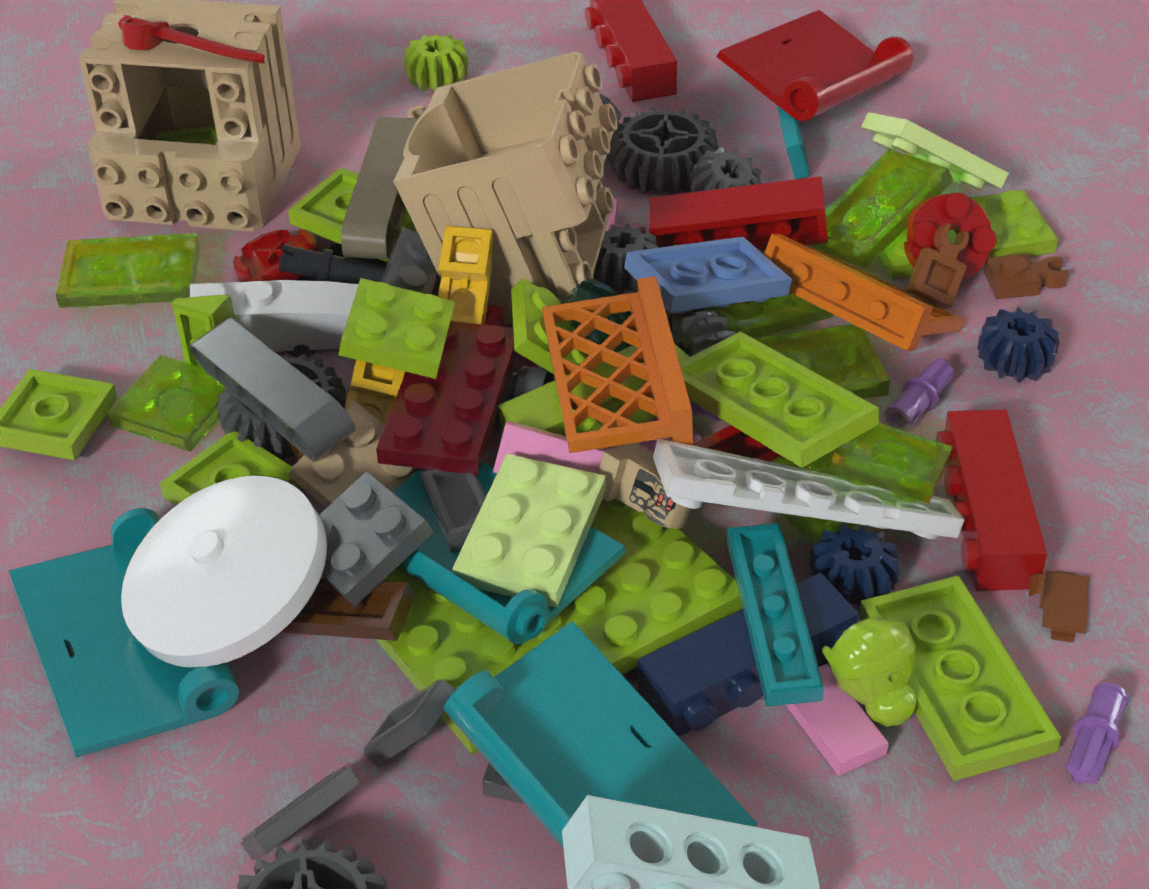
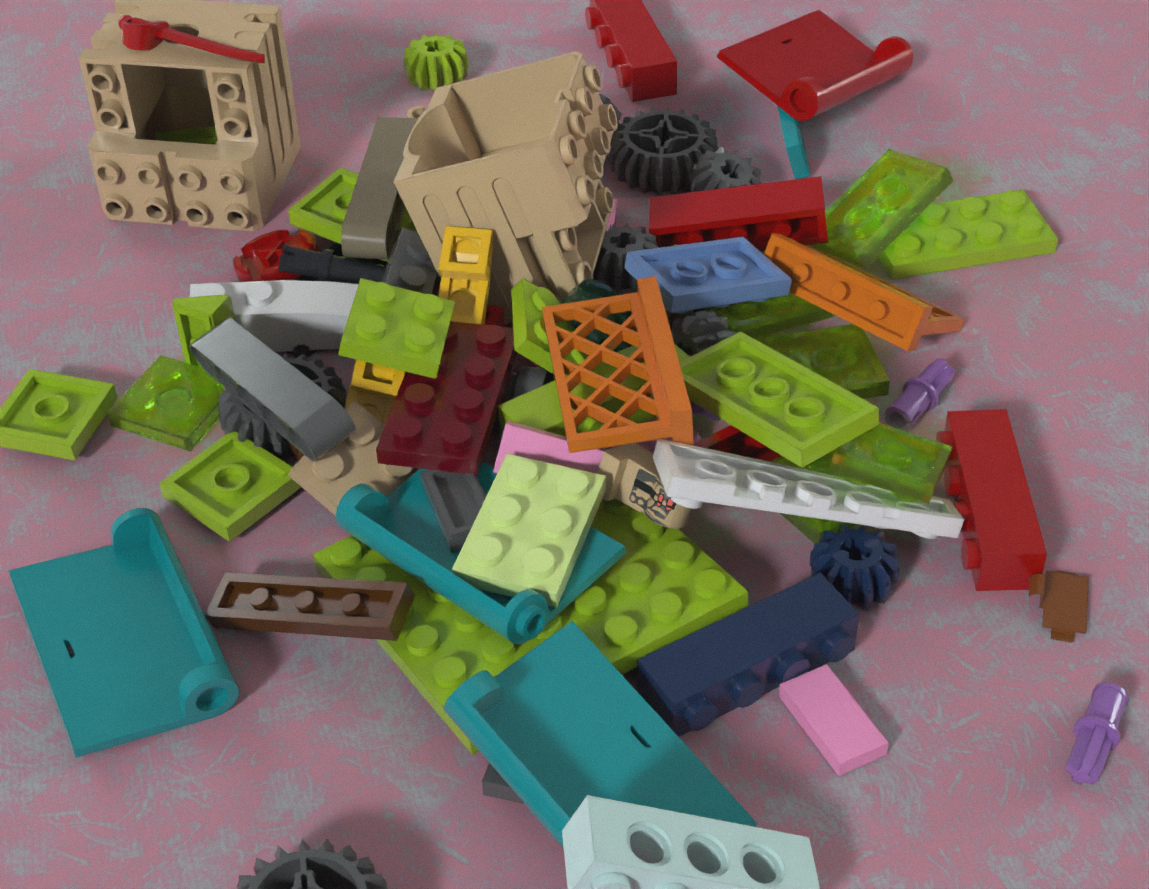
clear neon green plate [56,233,200,308] -> none
white dish [121,476,327,667] -> none
dark grey tile [241,766,361,860] -> none
dark grey plate [319,472,434,607] -> none
dark grey tile [363,679,455,766] -> none
teal tile [727,523,824,707] -> none
lime piece [822,616,917,727] -> none
lime plate [859,575,1062,781] -> none
yellowish green plate [861,112,1009,191] -> none
red plate [904,193,996,280] -> none
dark orange plate [906,223,969,308] -> none
dark blue gear [977,307,1060,383] -> none
dark orange plate [983,254,1069,299] -> none

